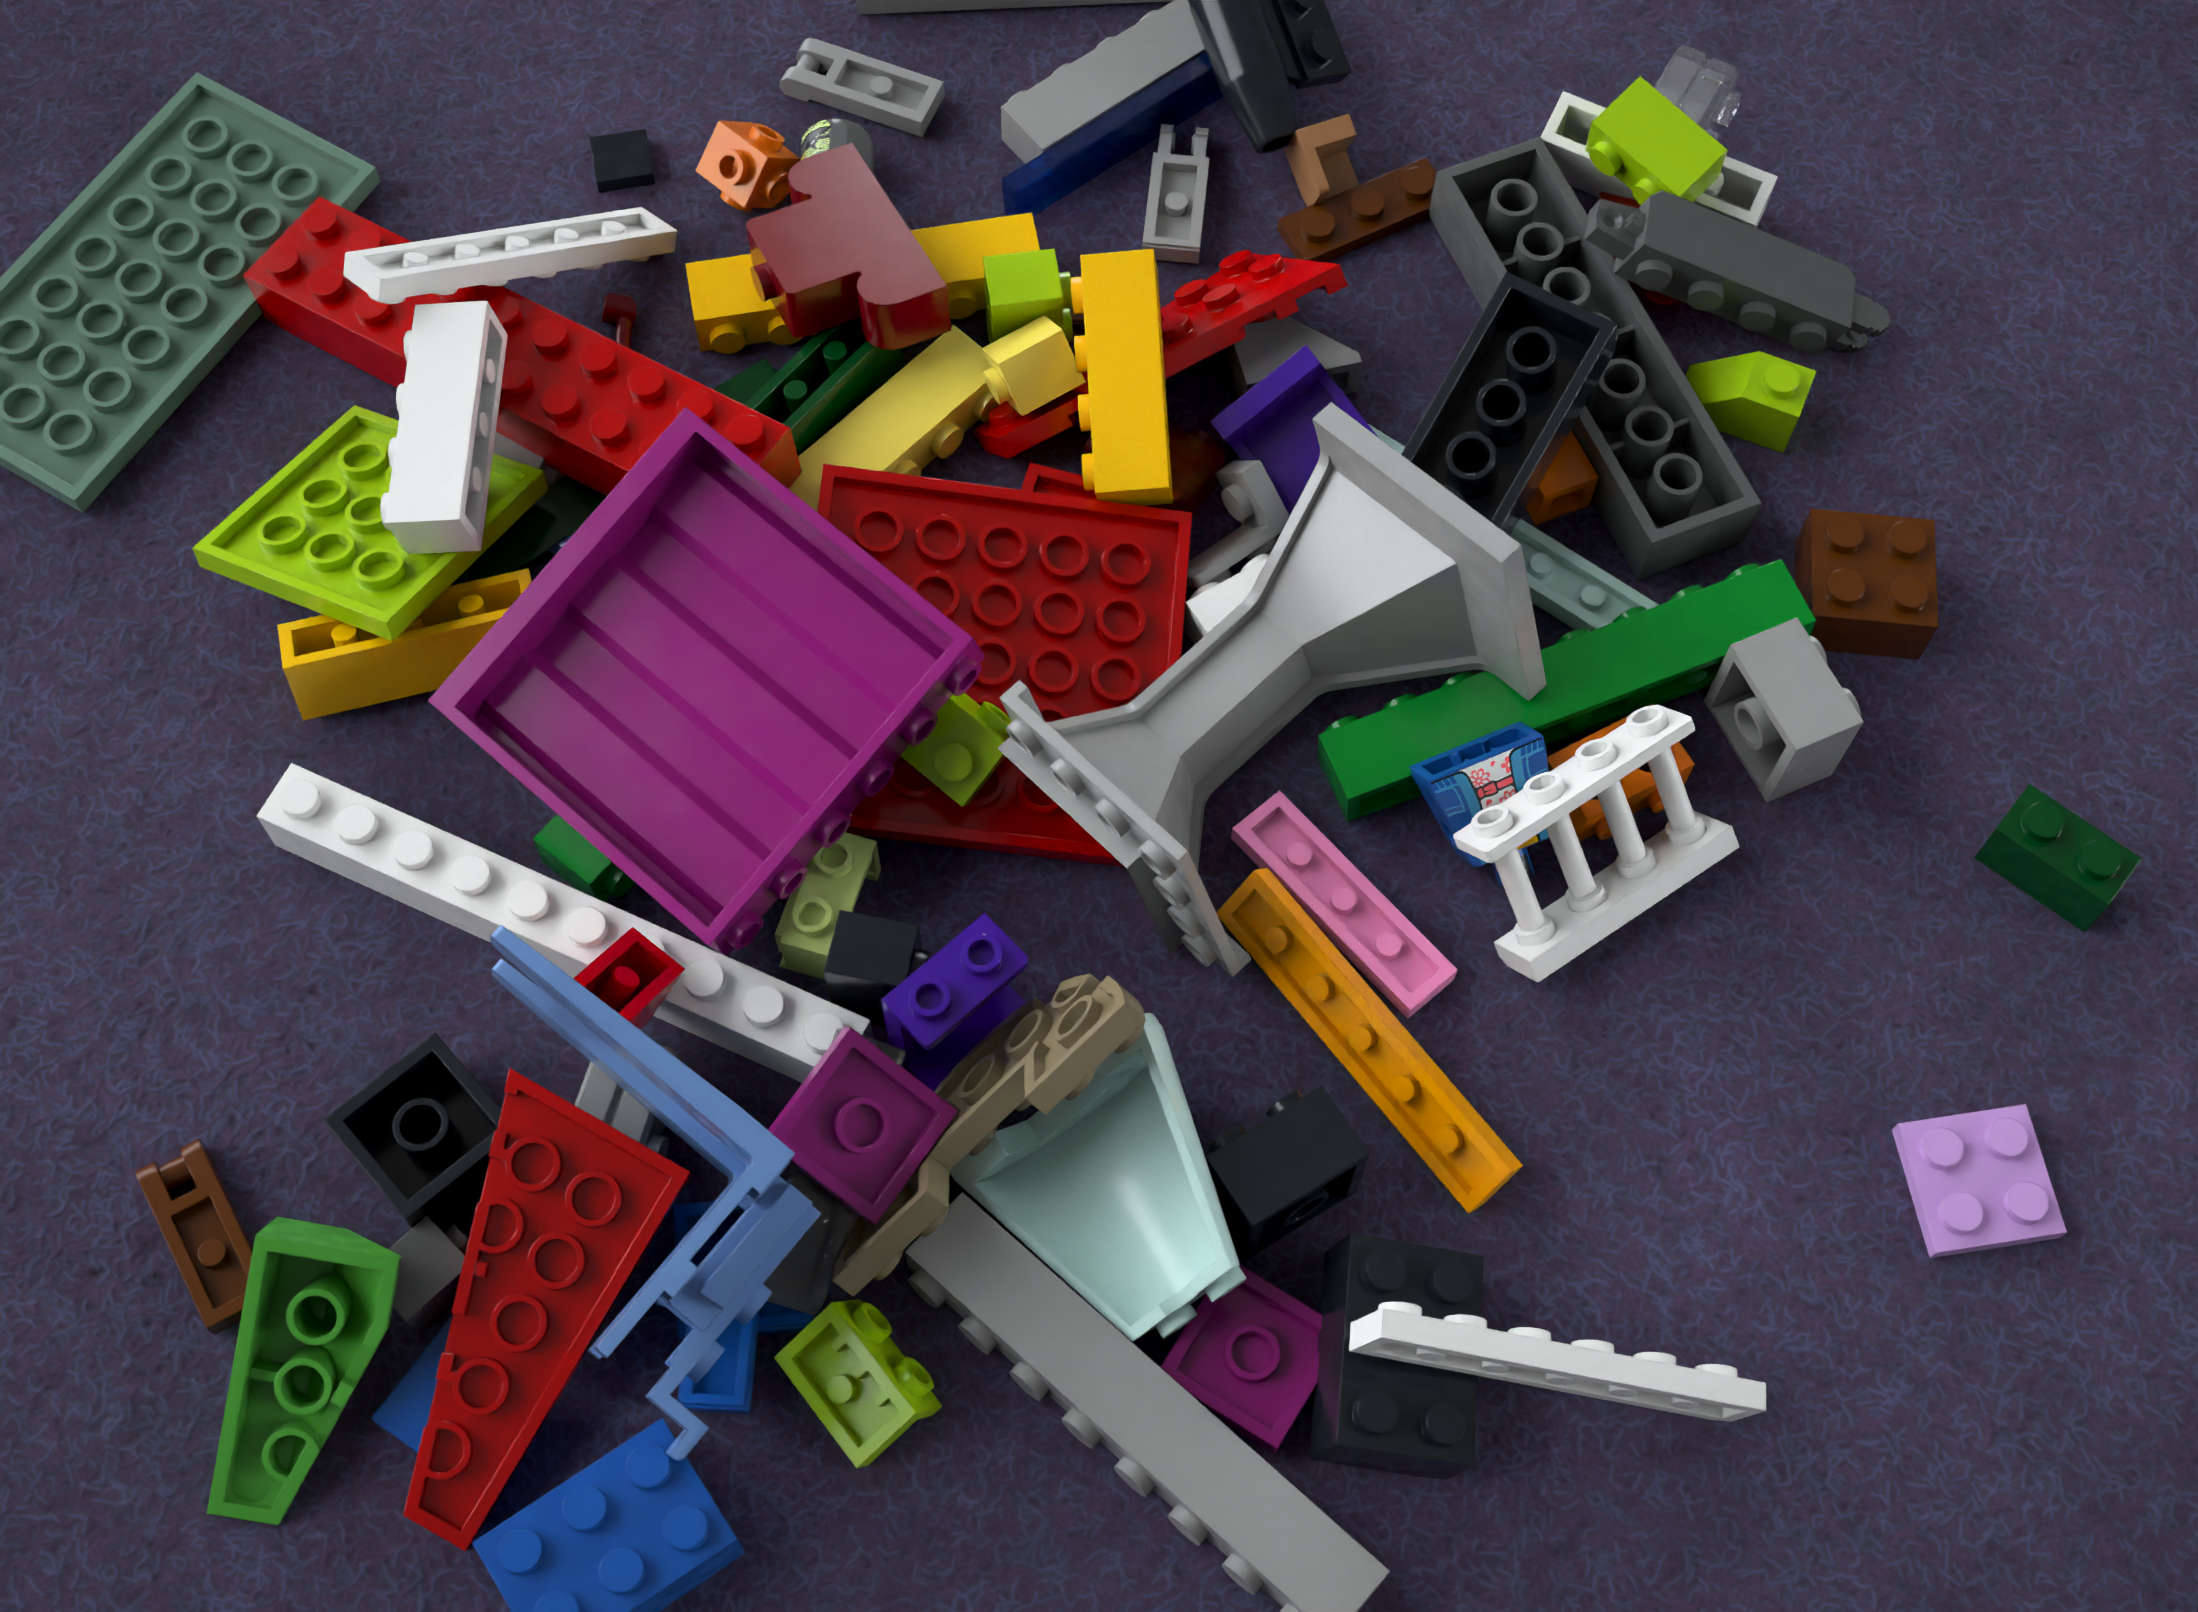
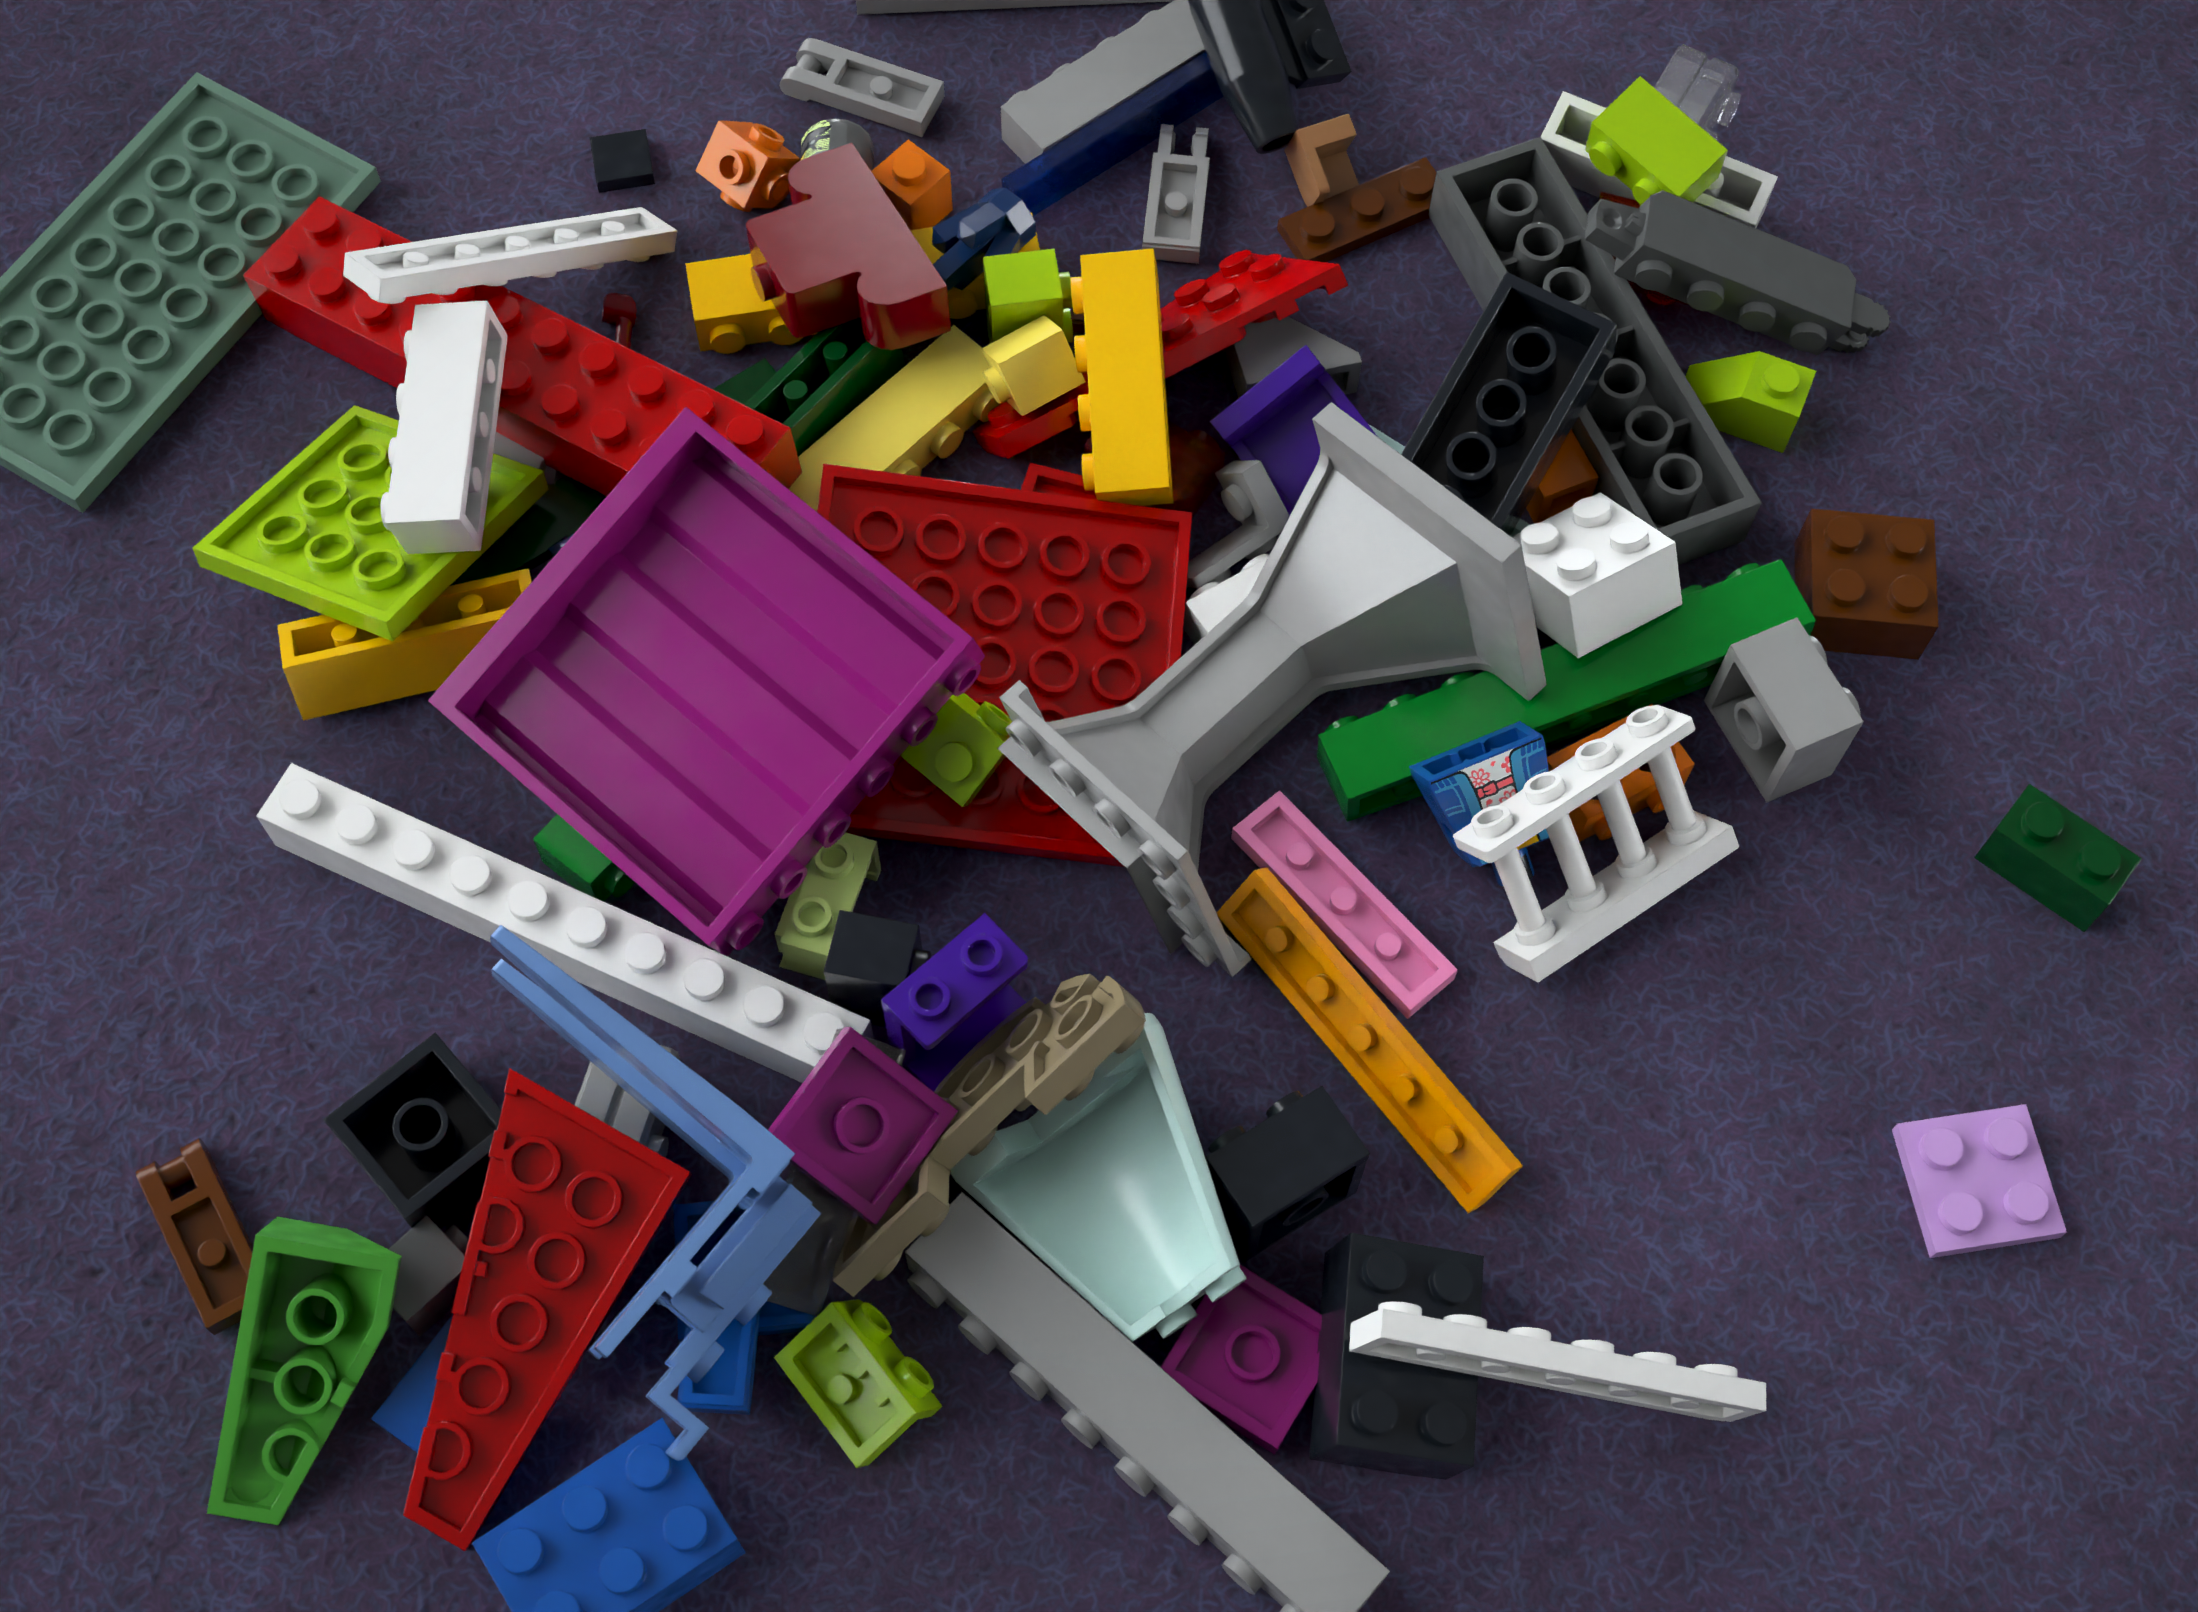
red slope [573,927,685,1030] -> none
none -> orange brick [871,139,953,230]
none -> dark blue rock [932,188,1036,291]
none -> white brick [1512,492,1682,658]

